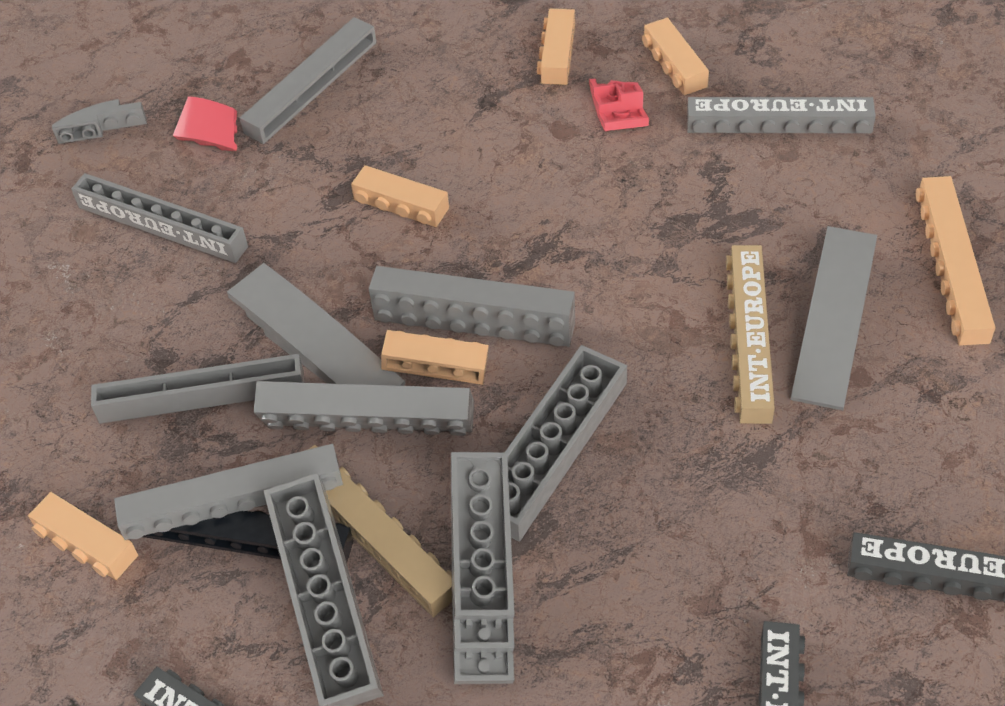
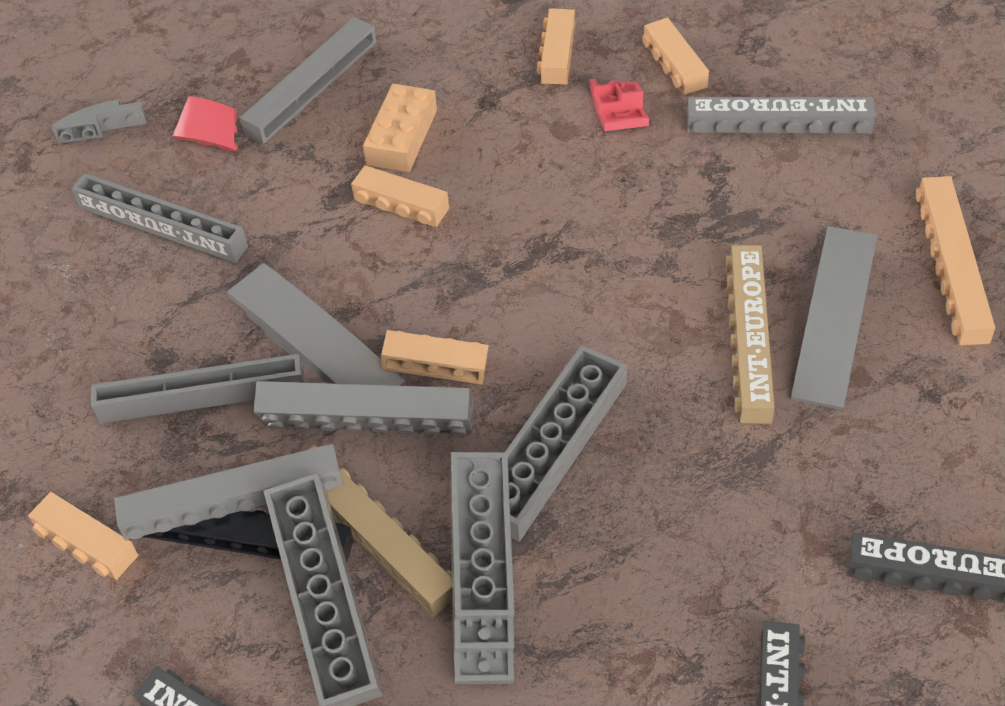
light grey brick [369,266,575,347] -> none
none -> light nougat brick [363,83,437,173]

